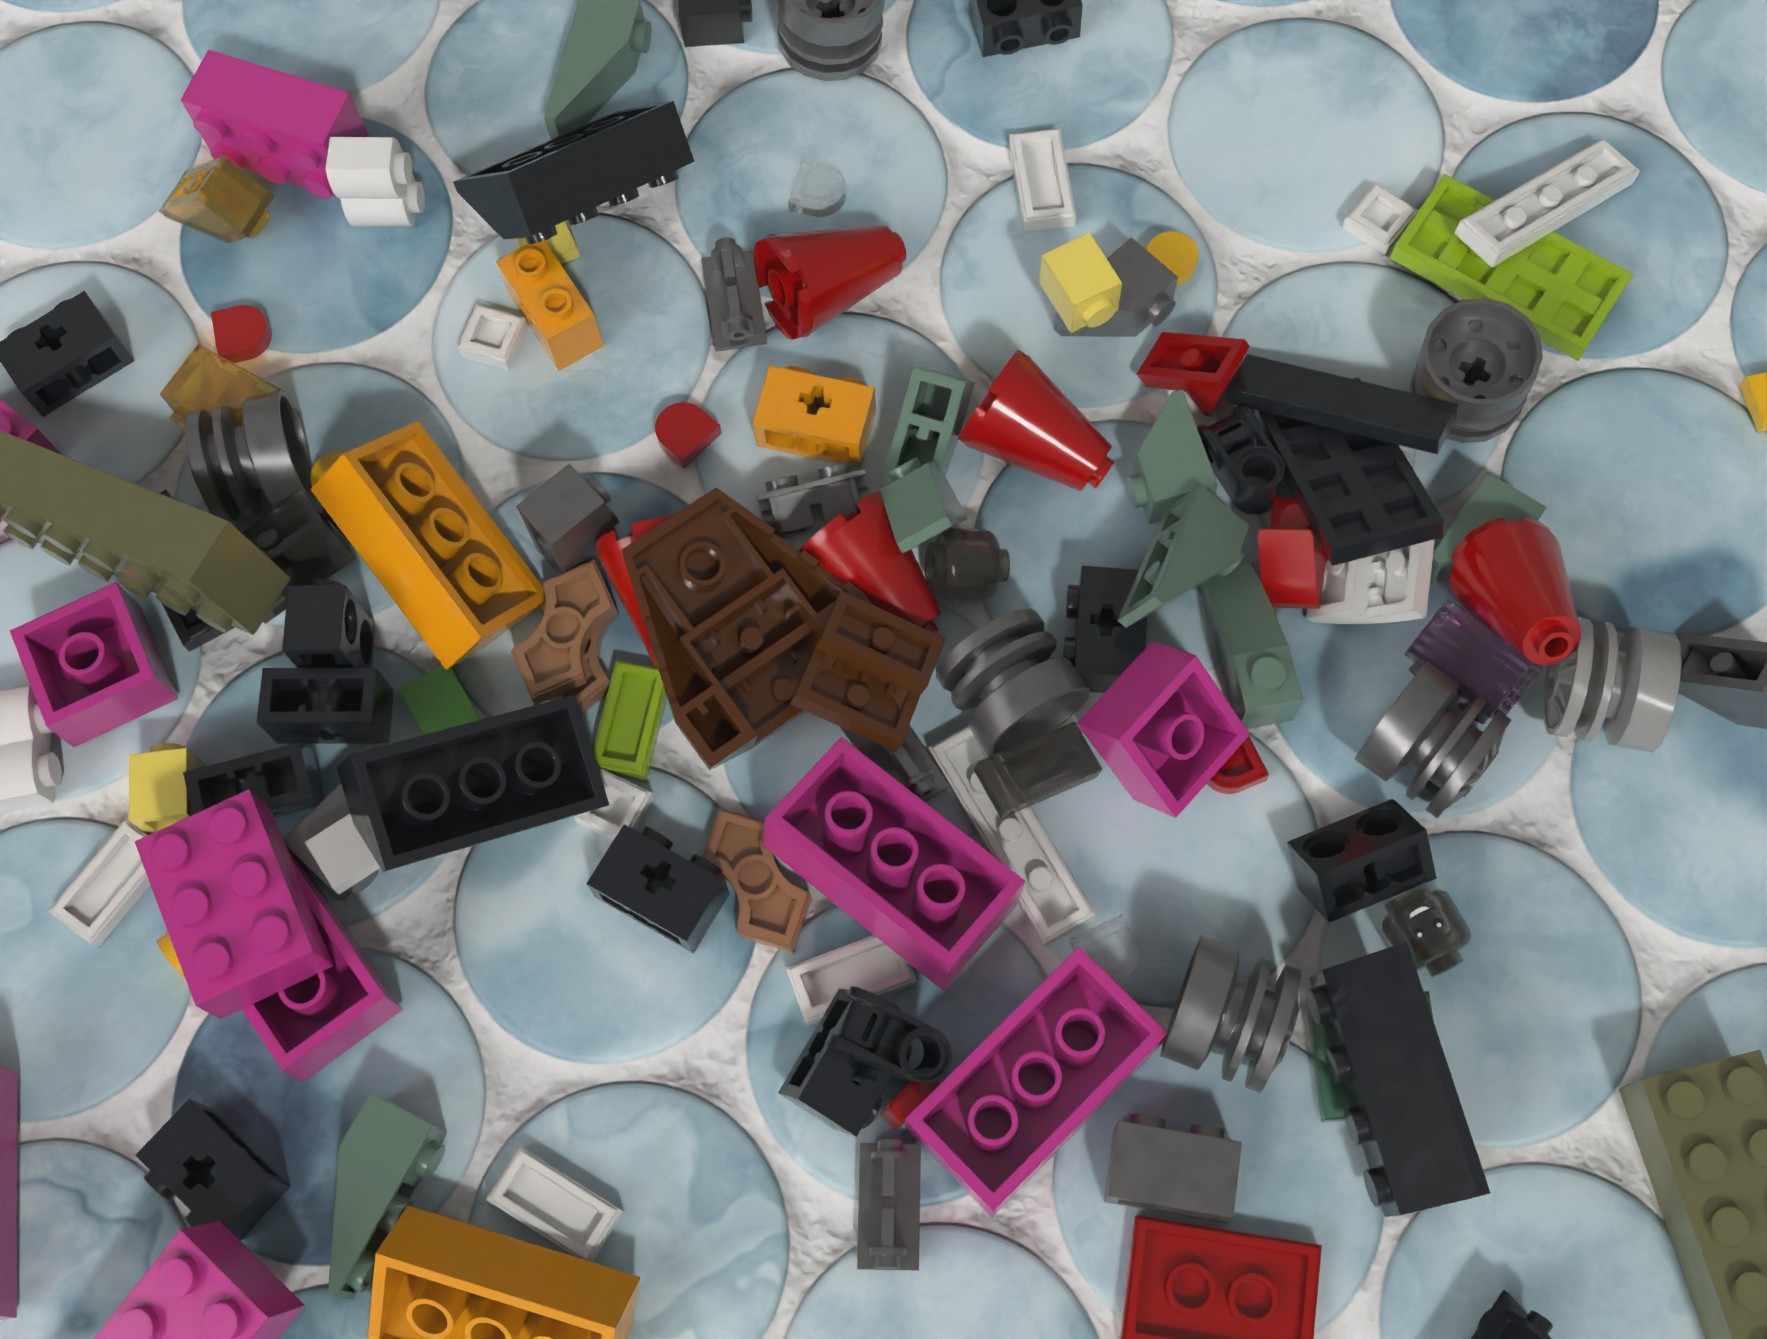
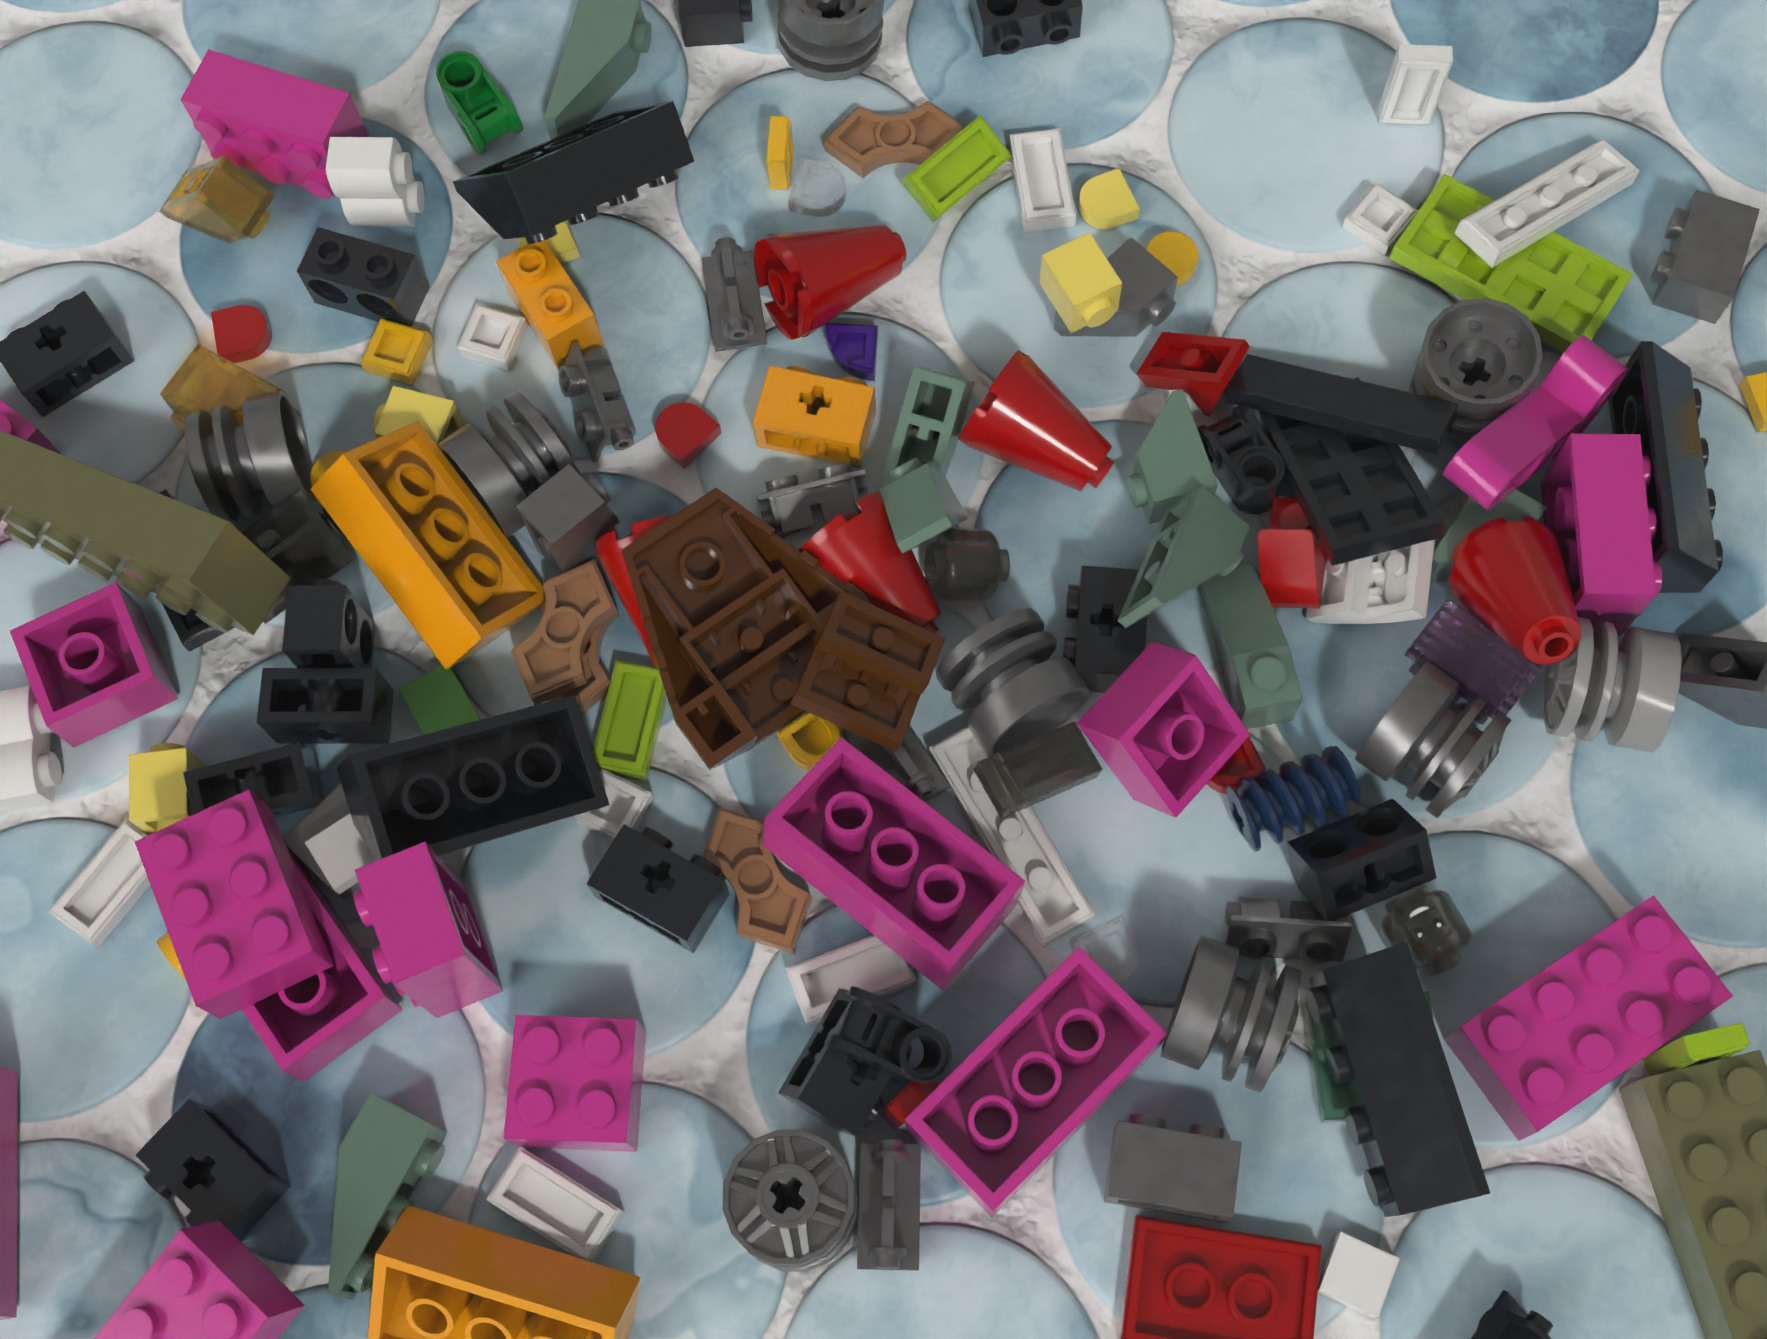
none -> black brick [297,227,430,327]
none -> dark pink brick [353,842,503,1018]
none -> yellow tile [360,318,433,385]
none -> light yellow brick [373,386,466,446]
none -> green piece [436,51,523,155]
none -> flat silver wheel [438,390,582,538]
none -> dark pink brick [503,1015,646,1152]
none -> flat silver hinge [559,342,636,462]
none -> flat silver wheel [722,1130,858,1272]
none -> yellow tile [766,116,794,190]
none -> yellow tile [776,712,844,771]
none -> medium nougat tile [824,101,965,178]
none -> dark purple tile [825,323,879,381]
none -> lime tile [901,115,1012,222]
none -> light yellow tile [1079,168,1140,229]
none -> flat silver hinge [1225,896,1352,963]
none -> dark blue piece [1226,746,1360,852]
none -> white tile [1318,1232,1400,1319]
none -> white tile [1378,44,1453,124]
none -> dark pink beam [1443,334,1629,511]
none -> dark pink brick [1444,895,1733,1141]
none -> dark pink brick [1540,433,1662,636]
none -> black slope [1608,341,1723,593]
none -> lime tile [1644,1022,1751,1076]
none -> flat silver brick [1651,190,1760,324]

